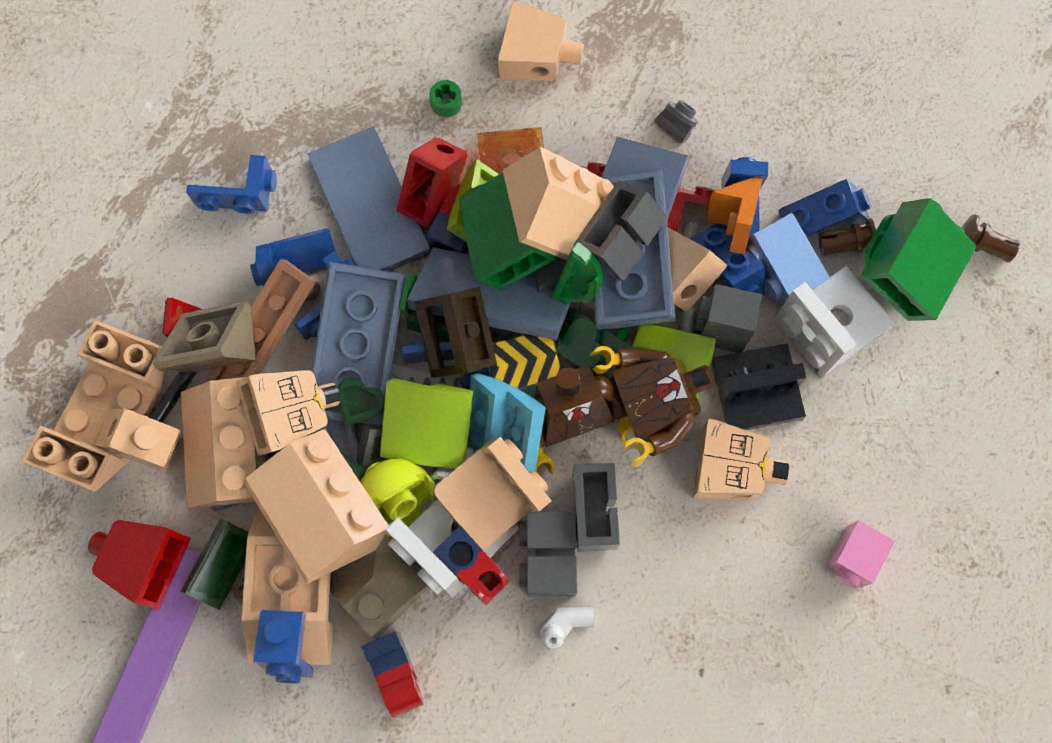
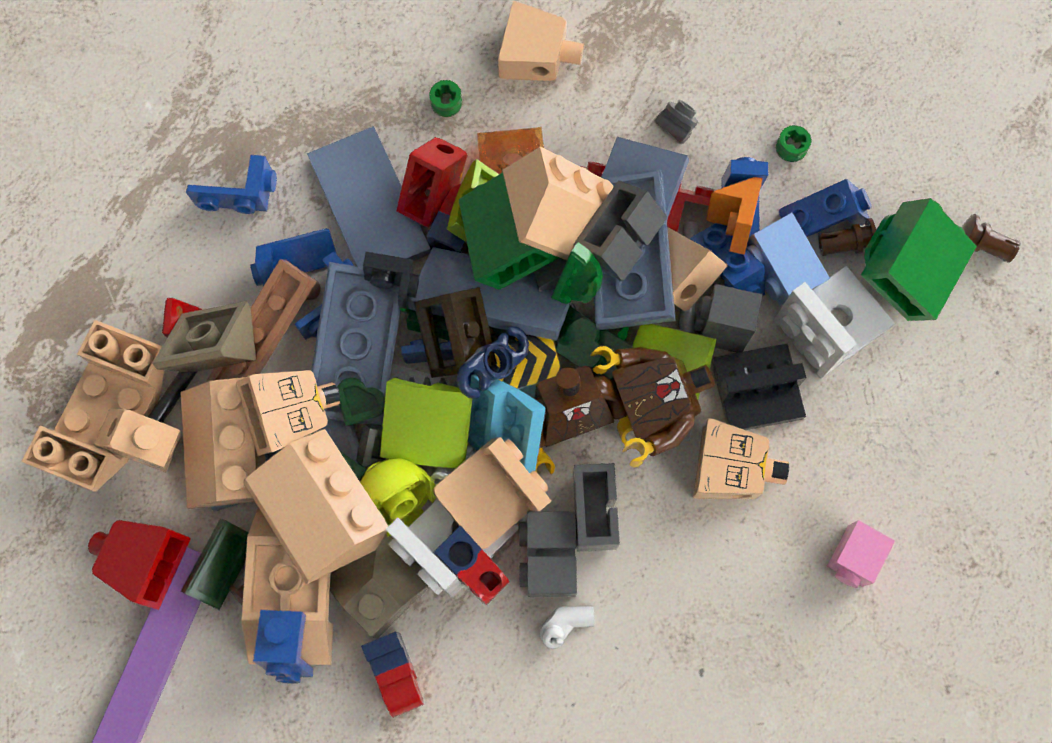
none -> black bracket [363,251,420,309]
none -> dark blue piece [456,326,529,399]
none -> green bush [776,125,812,162]

